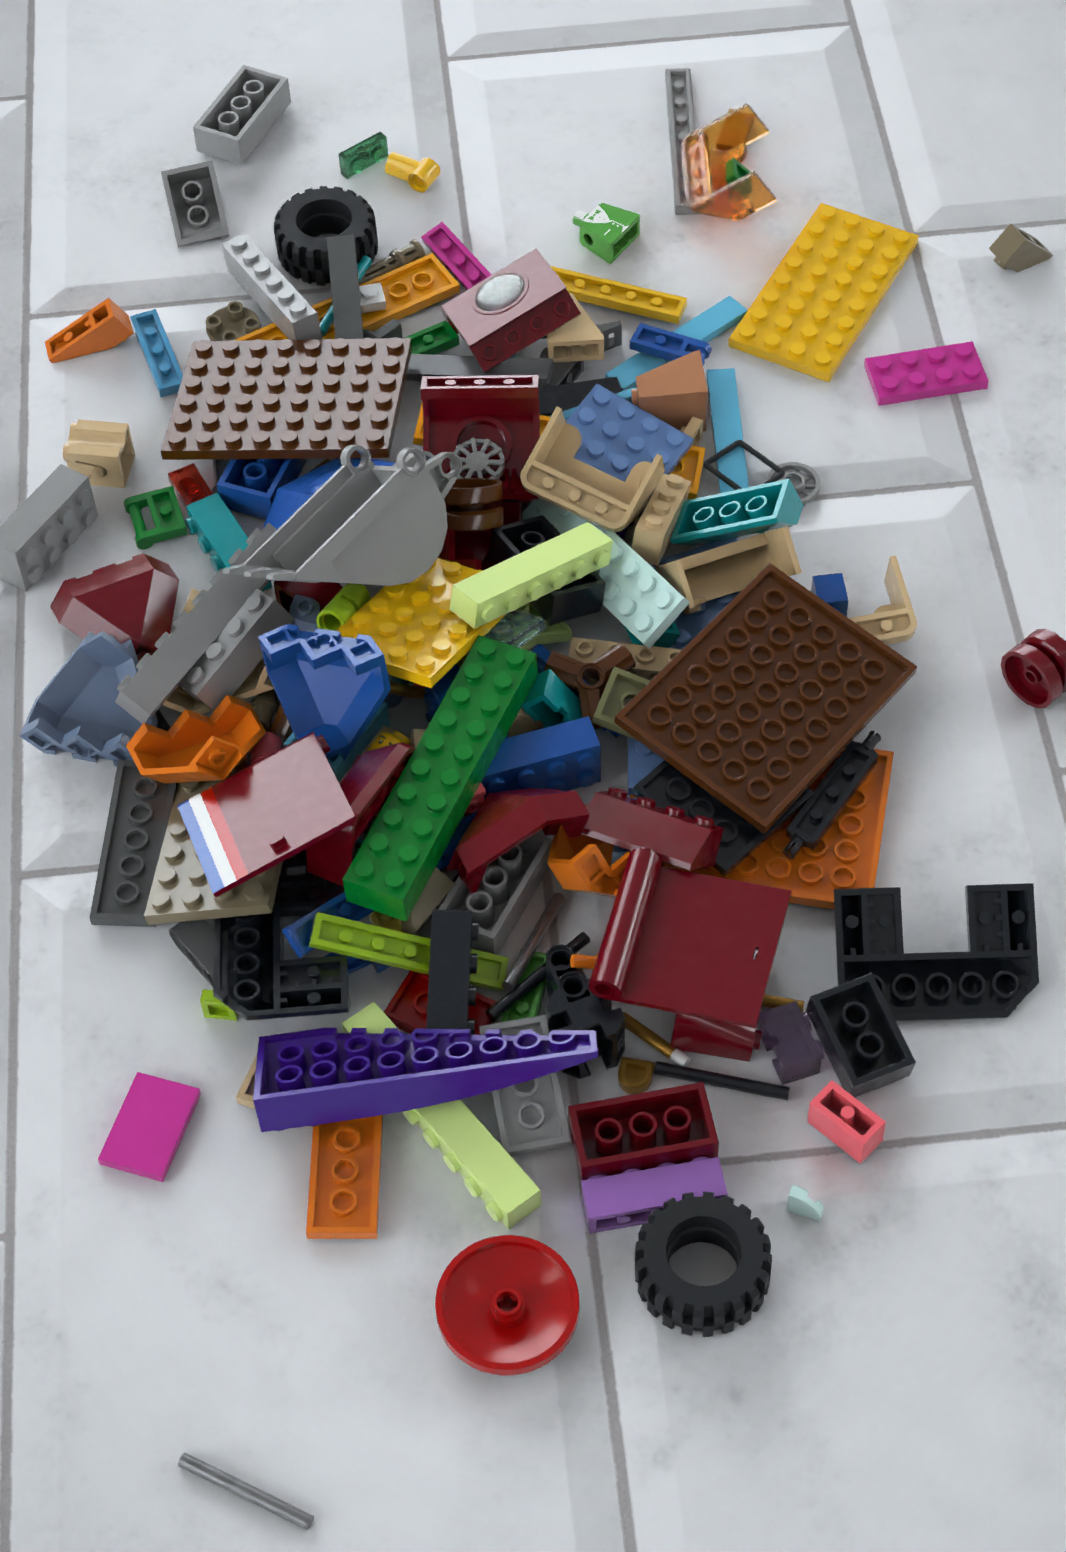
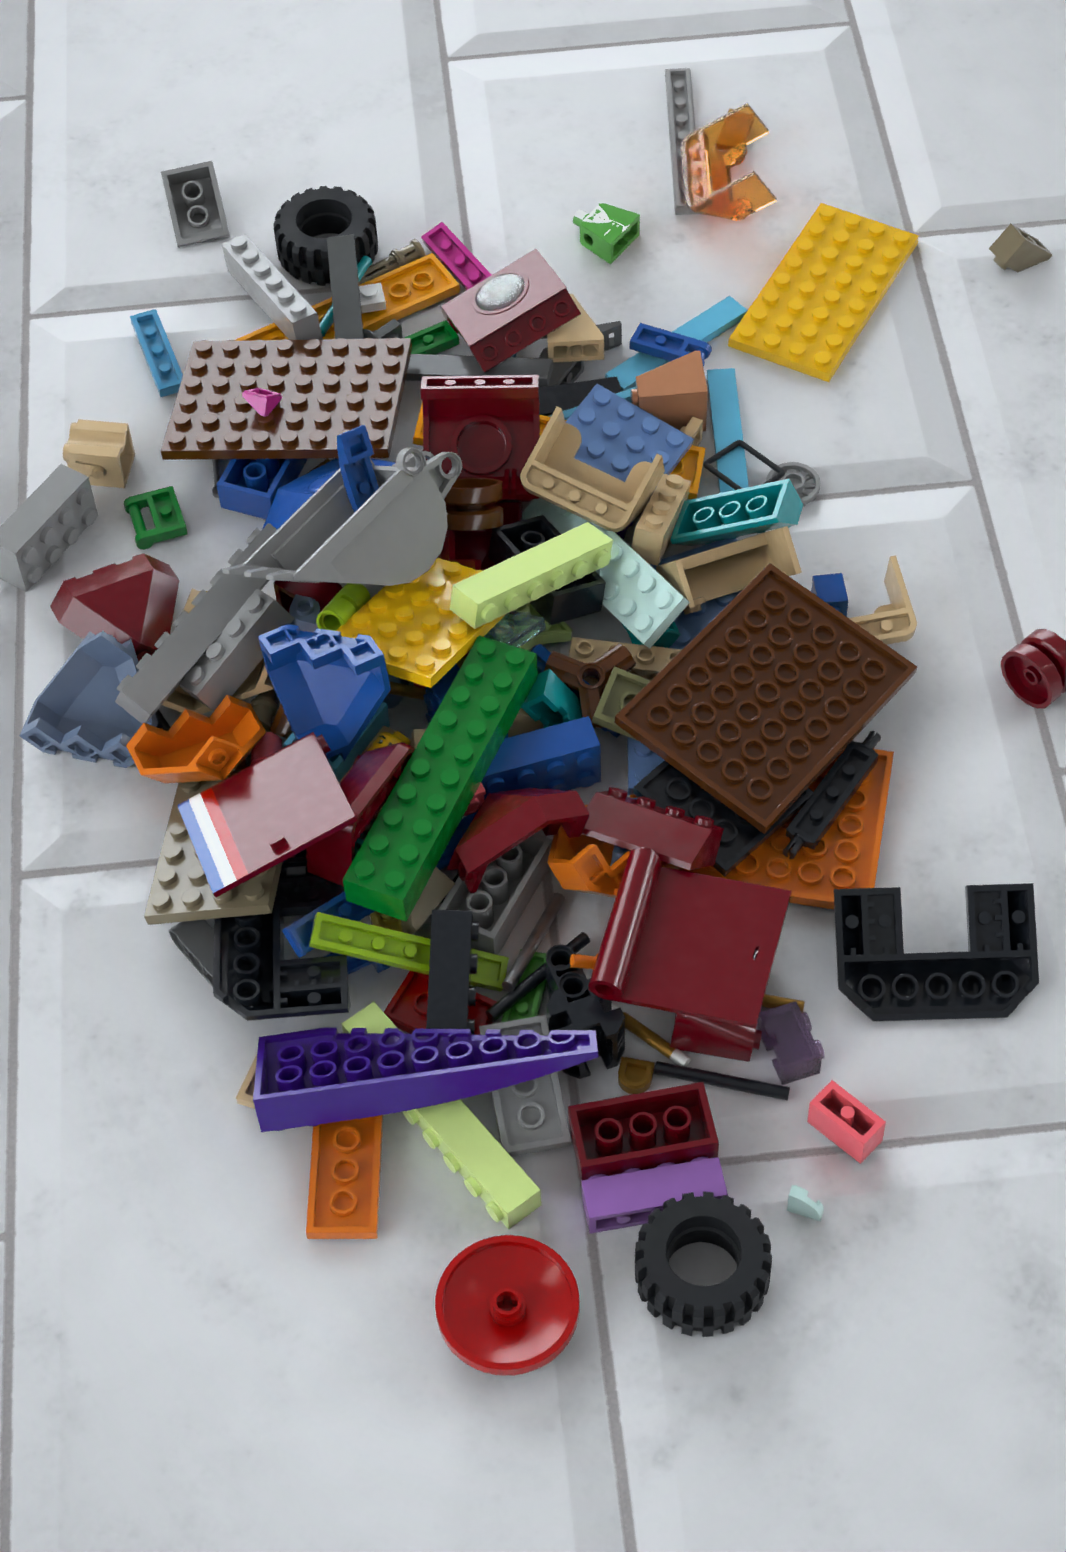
orange slope [45,298,134,363] -> none
dark grey plate [90,760,178,927] -> none
dark pink tile [98,1072,201,1182] -> none
clear red plate [168,463,213,510] -> none
flat silver bar [178,1452,314,1530] -> none
teal brick [185,492,272,591] -> none
light grey brick [193,65,291,165] -> none
lime plate [200,989,238,1021] -> none
dark tan dish [206,301,261,341] -> none
clear green plate [338,131,388,179] -> none
yellow piece [385,152,441,193] -> none
light grey wheel [450,438,505,479] -> none
yellow plate [550,266,687,324] -> none
green plate [725,158,752,195] -> none
black brick [806,973,916,1097] -> none
dark pink plate [864,341,988,406] -> none
none -> dark pink slope [242,388,282,417]
none -> blue slope [337,425,379,513]

